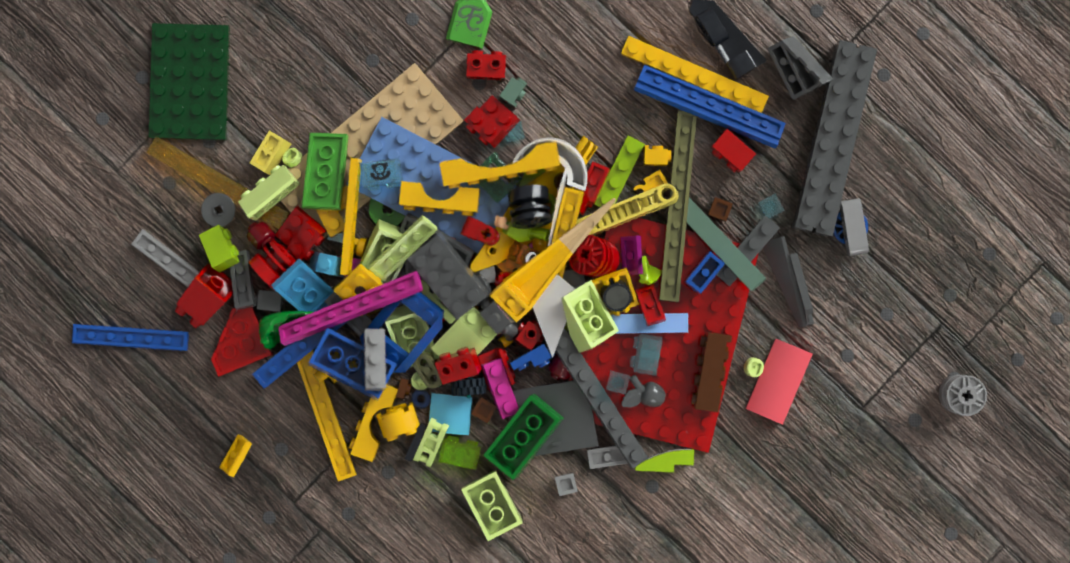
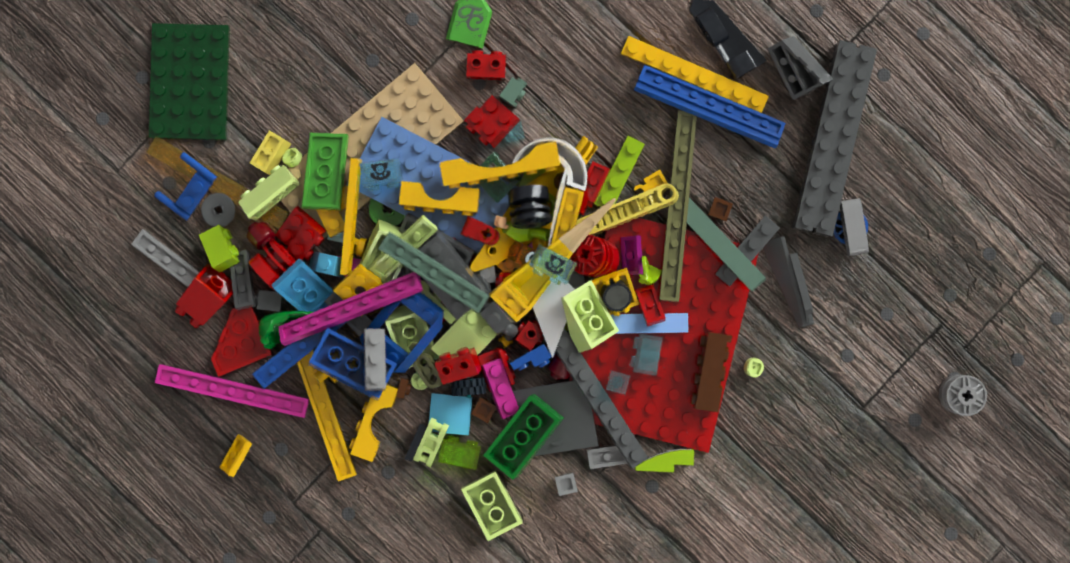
blue tile [72,324,189,351] -> none
yellow brick [376,402,420,442] -> none
dark blue plate [411,390,430,409] -> none
dark grey piece [621,375,666,408] -> none
yellow brick [643,145,671,166] -> none
blue brick [684,251,725,294] -> none
red brick [710,129,756,173] -> none
coral slope [745,338,813,425] -> none
clear light blue plate [758,194,784,218] -> none
none -> blue plate [154,152,217,221]
none -> dark pink plate [155,364,310,418]
none -> sand green tile [378,231,489,313]
none -> clear light blue brick [529,244,577,285]

